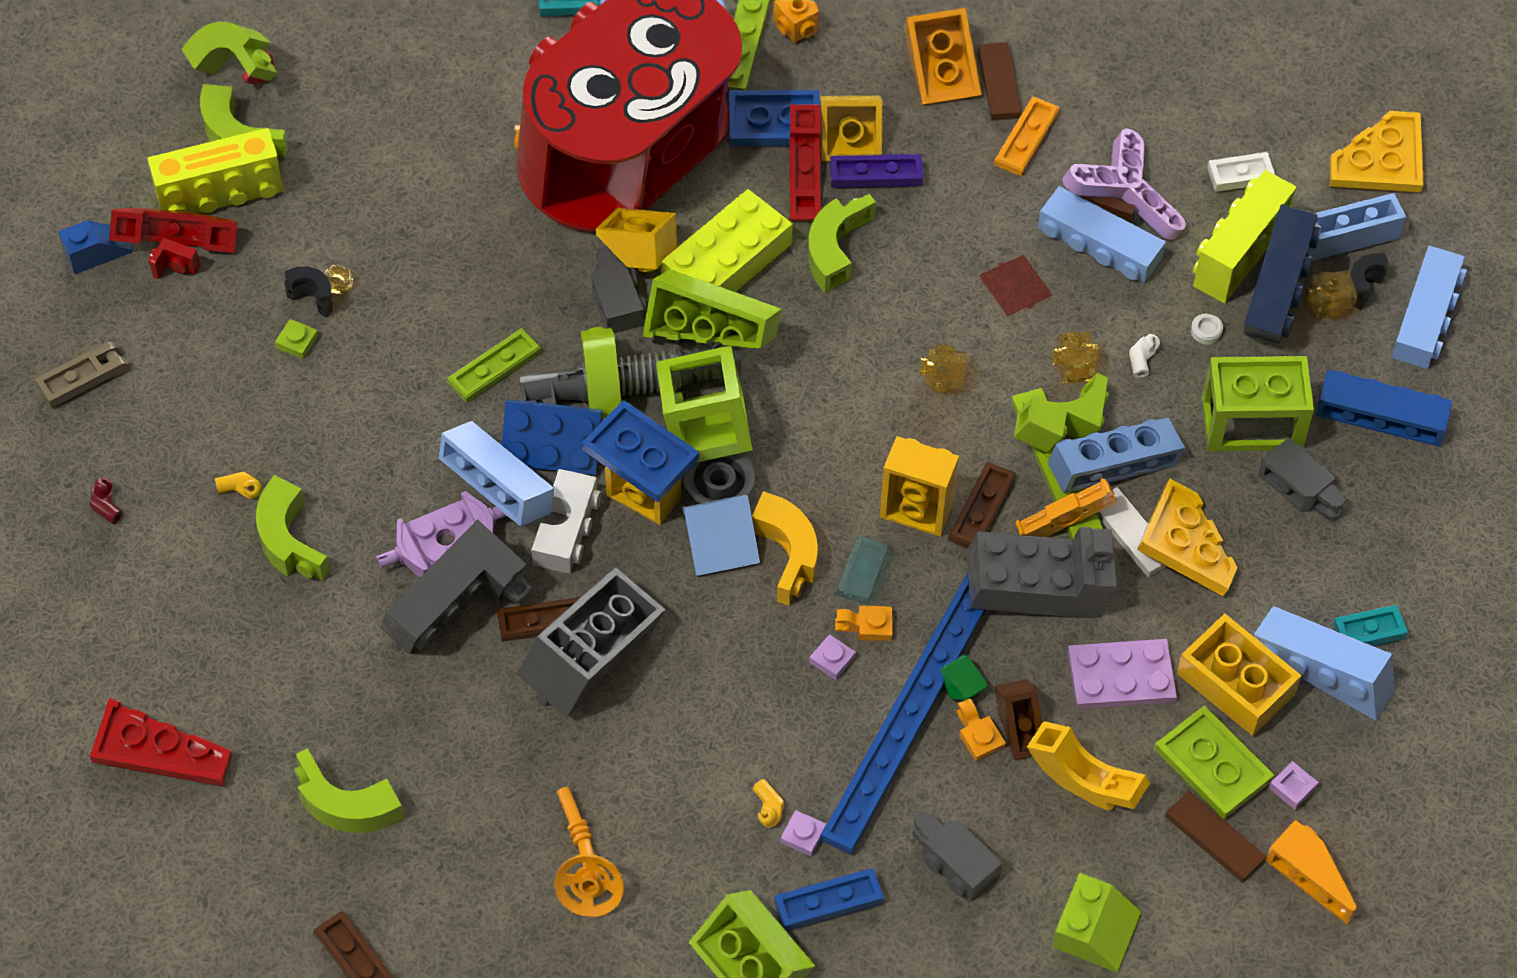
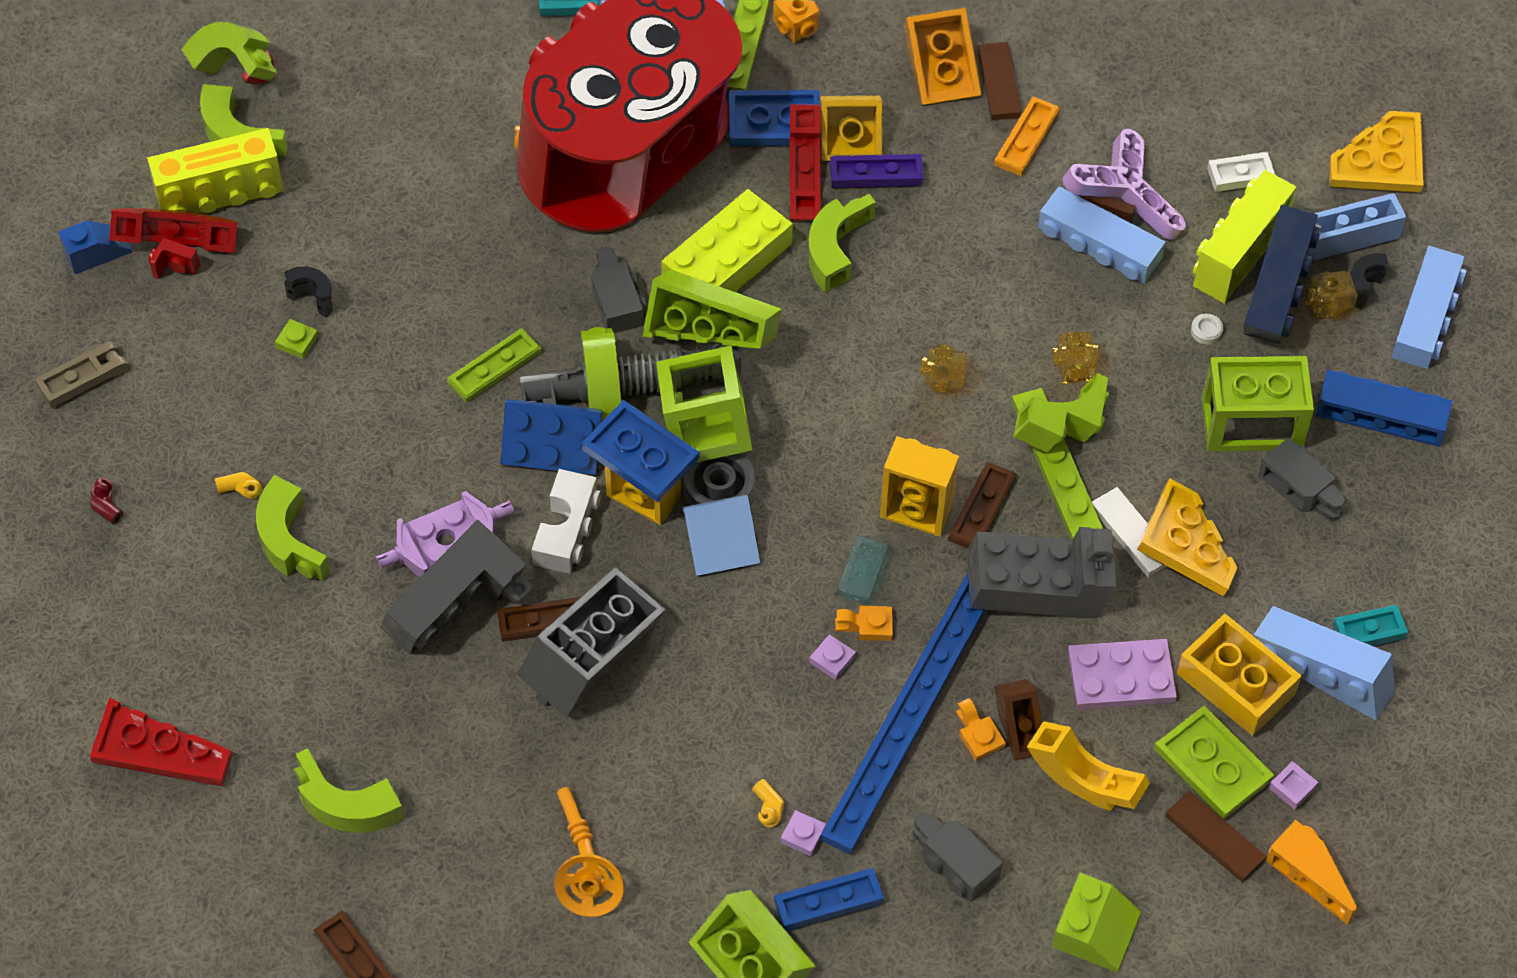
clear yellow plate [324,264,353,293] -> none
light blue brick [439,421,554,527] -> none
yellow slope [596,208,677,272] -> none
yellow arch [752,491,818,606] -> none
green slope [940,655,988,700] -> none
clear red piece [980,255,1052,316] -> none
light orange piece [1015,479,1117,537] -> none
medium blue brick [1048,418,1185,493] -> none
white arm [1129,334,1160,378] -> none

